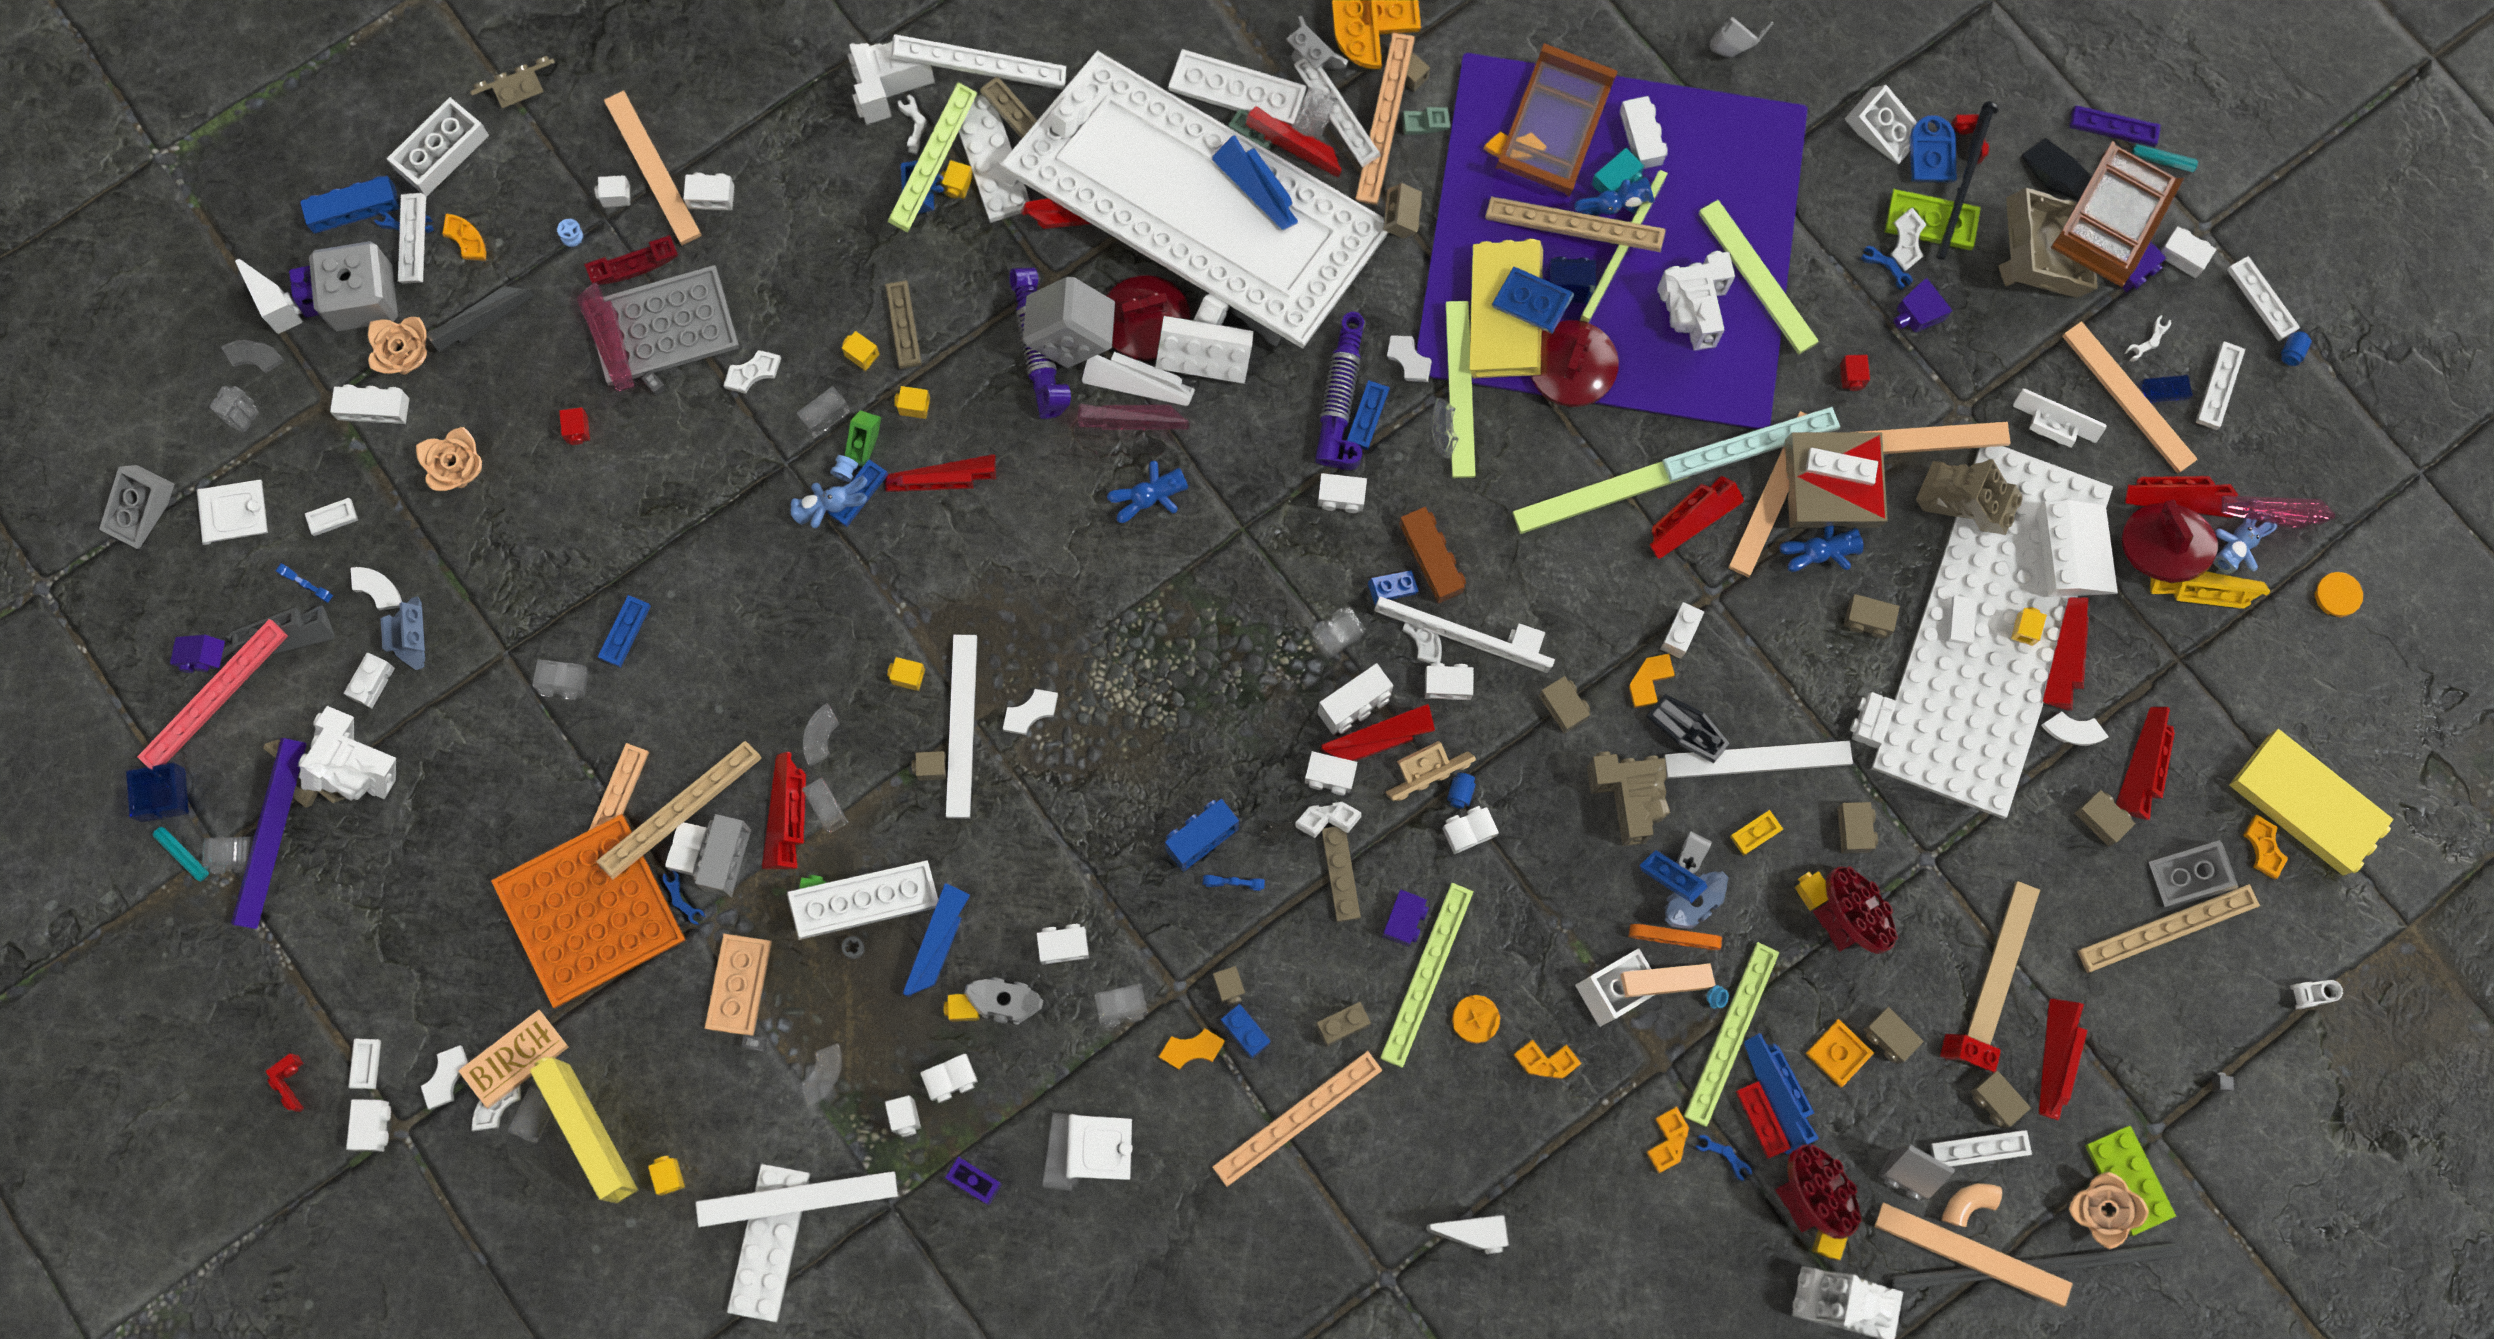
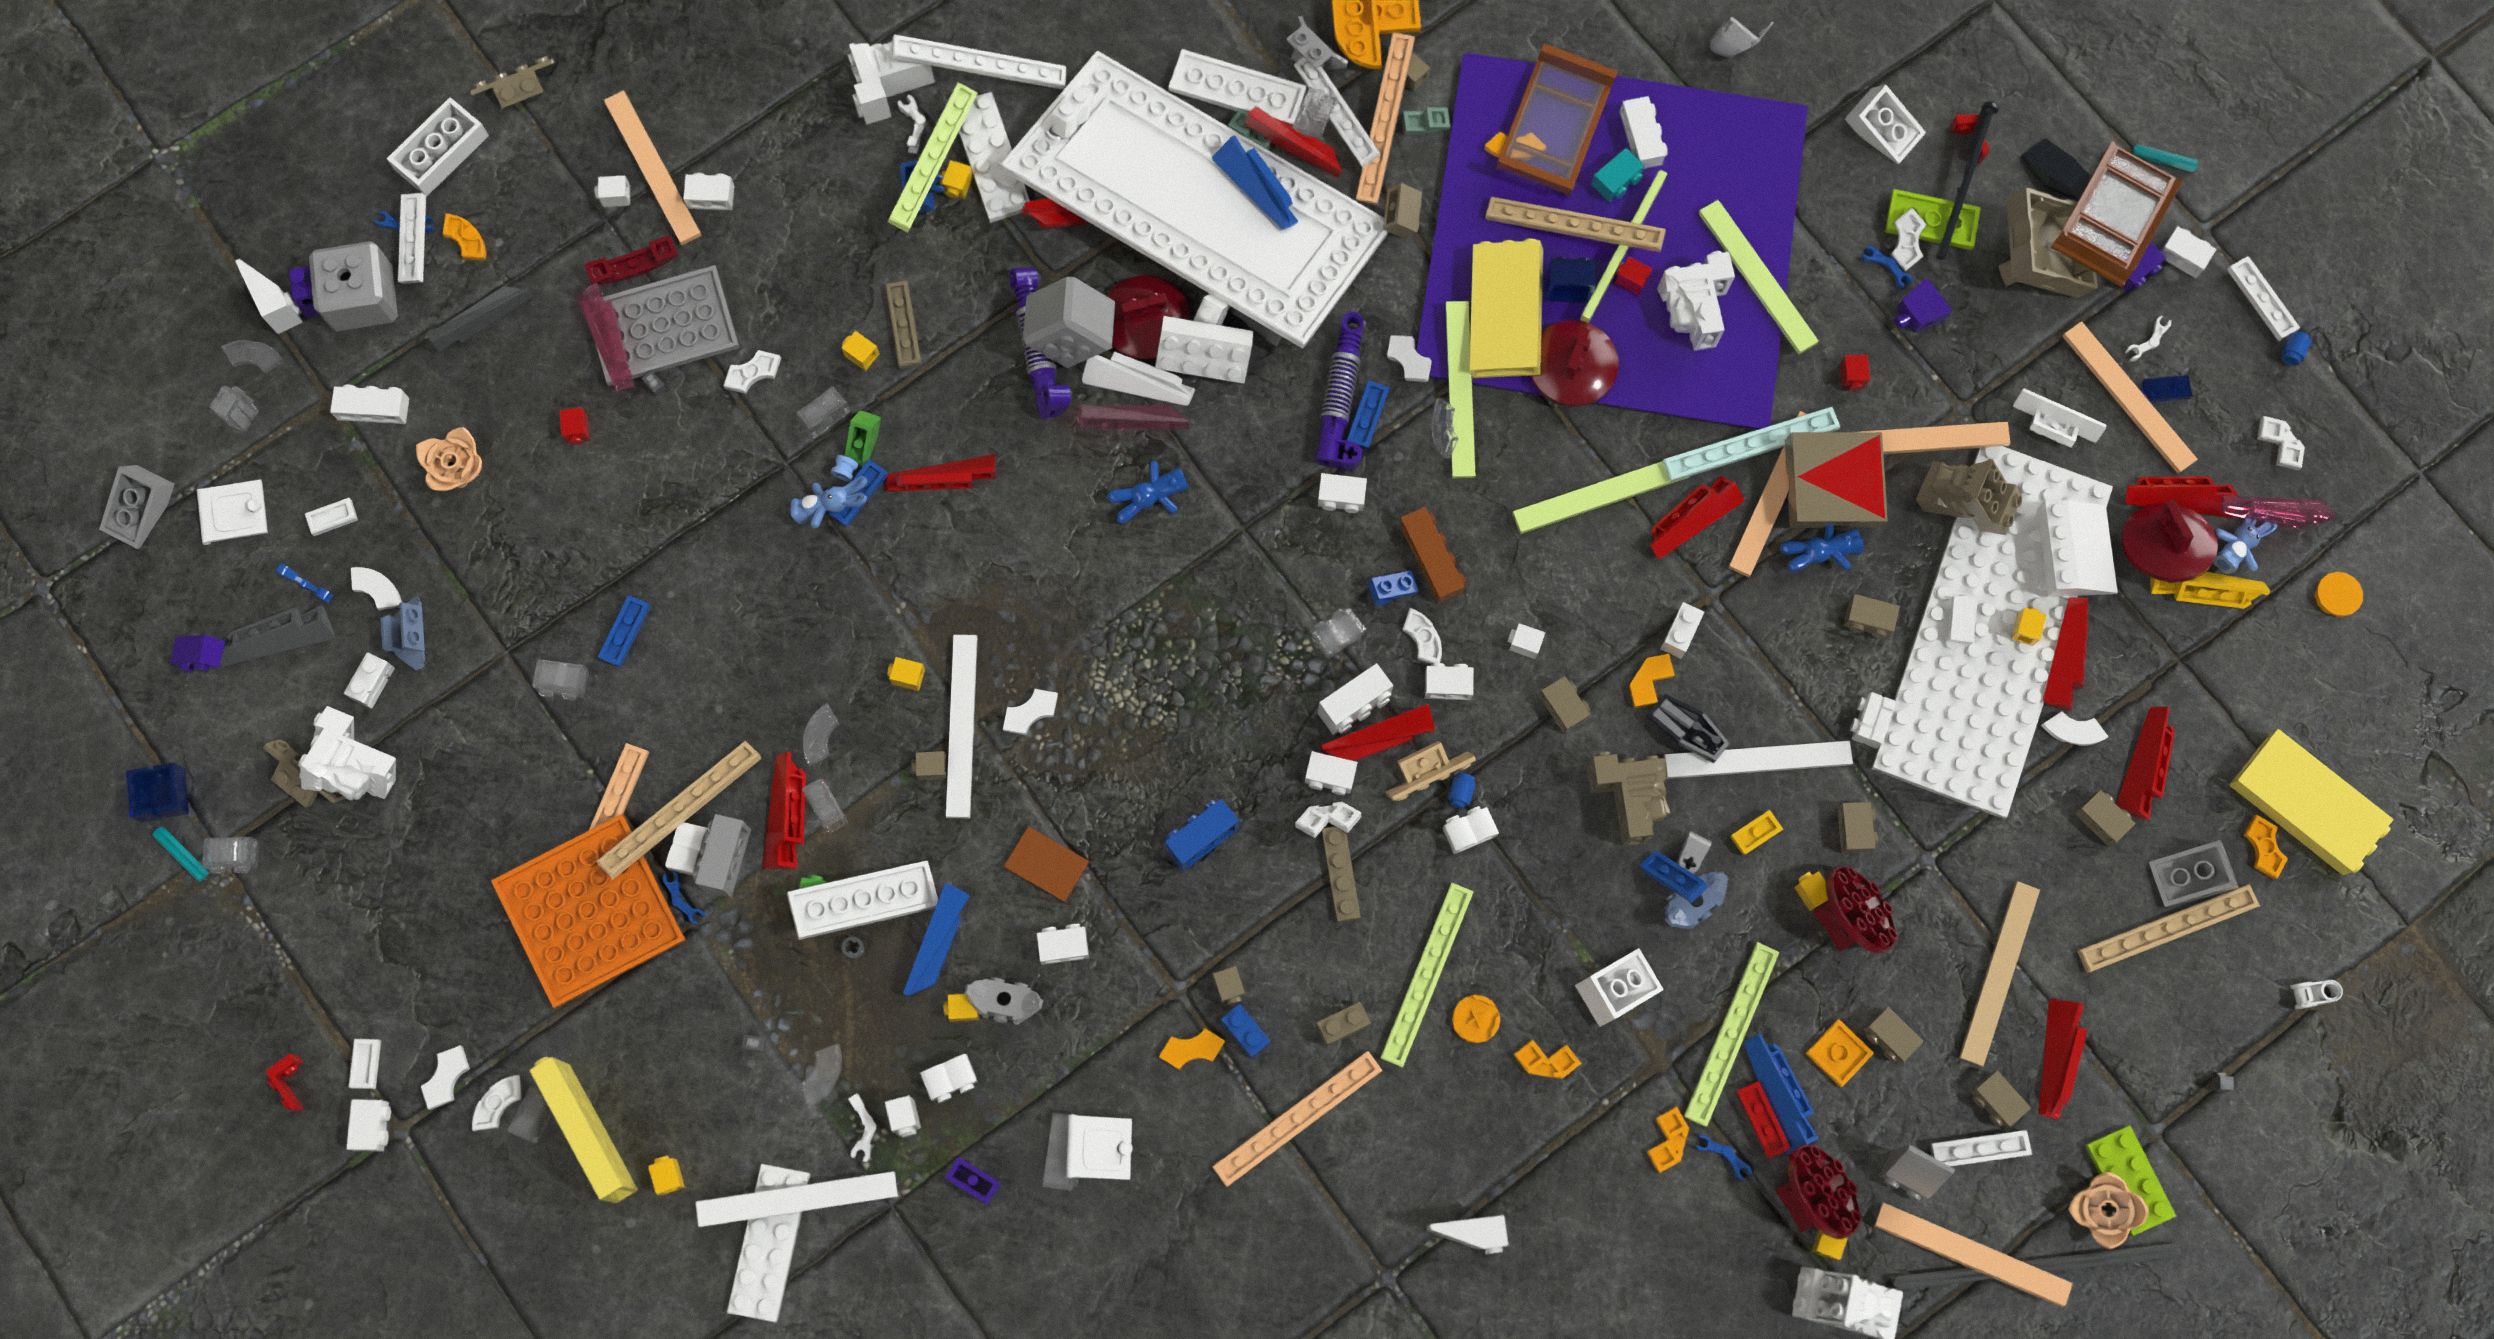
coral tile [137,619,288,773] -> none
dark purple tile [231,737,307,929] -> none
blue brick [300,176,401,234] -> none
light nougat brick [368,317,427,375] -> none
light nougat tile [458,1010,569,1109] -> none
light blue wheel [557,219,583,247] -> none
light nougat tile [705,934,772,1036] -> none
yellow brick [894,386,930,419] -> none
dark tan plate [980,76,1037,138] -> none
clear brick [1094,984,1148,1028] -> none
blue piece [1203,875,1265,891] -> none
white tile [1374,597,1555,673] -> none
dark purple brick [1382,889,1429,947] -> none
blue tile [1492,267,1574,334] -> none
blue animal [1574,177,1655,216] -> none
light nougat tile [1620,964,1715,998] -> none
orange beam [1629,924,1722,950] -> none
dark azure plate [1707,985,1729,1009] -> none
white plate [1805,448,1878,486] -> none
blue tile [1910,115,1957,183] -> none
red bracket [1940,1034,2001,1072] -> none
light nougat cylinder [1941,1183,2002,1228] -> none
dark purple tile [2069,105,2161,147] -> none
white plate [2196,341,2245,430] -> none
none -> white piece [848,1094,877,1162]
none -> dark orange tile [1004,826,1089,903]
none -> red brick [1615,257,1653,295]
none -> white tile [2257,416,2305,470]

